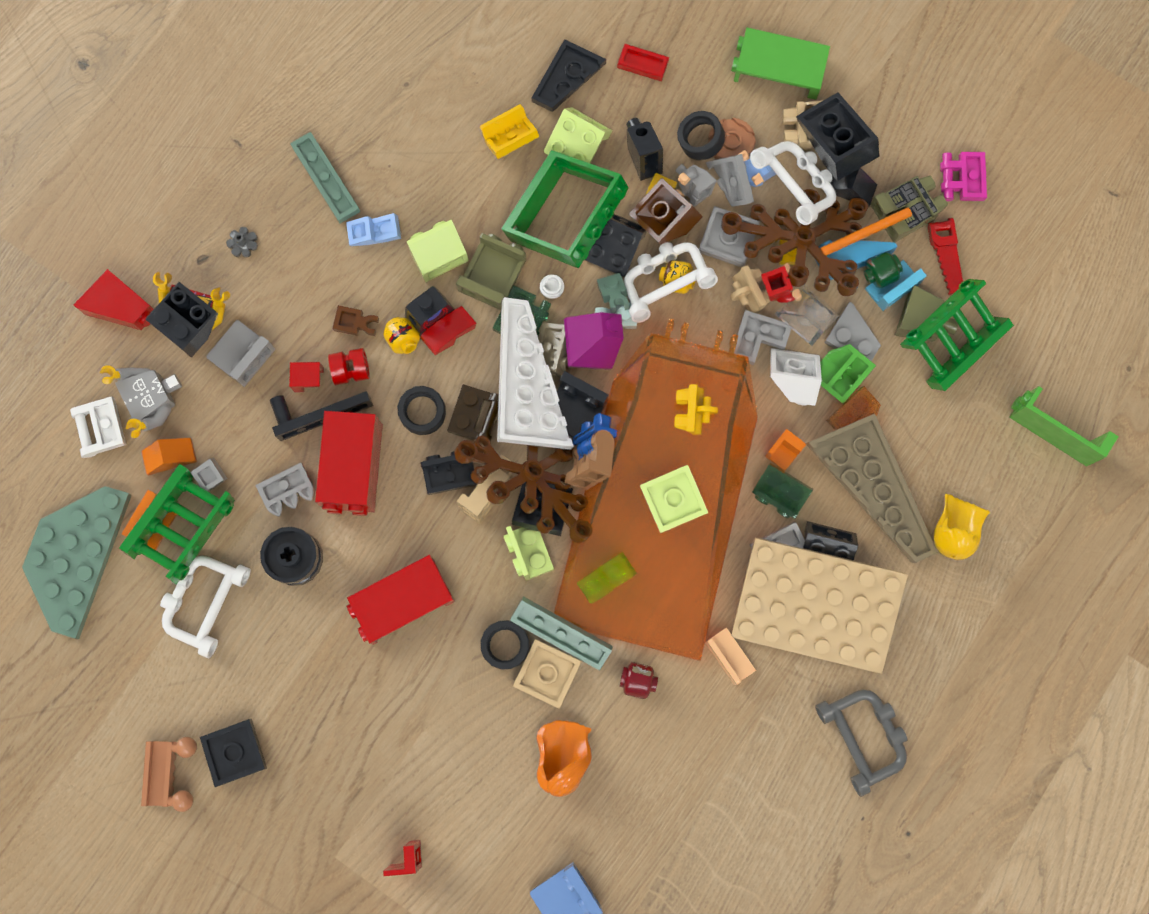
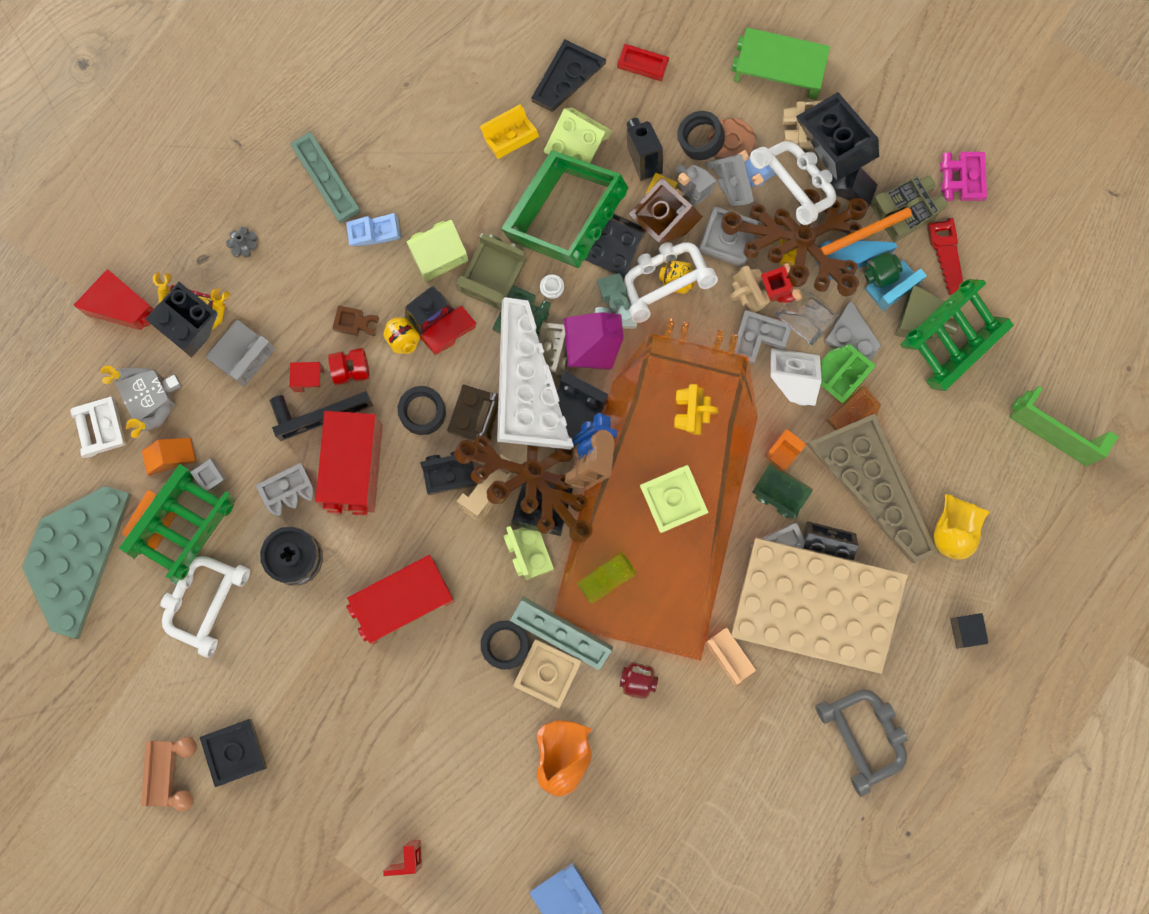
none -> black panel [950,613,989,649]

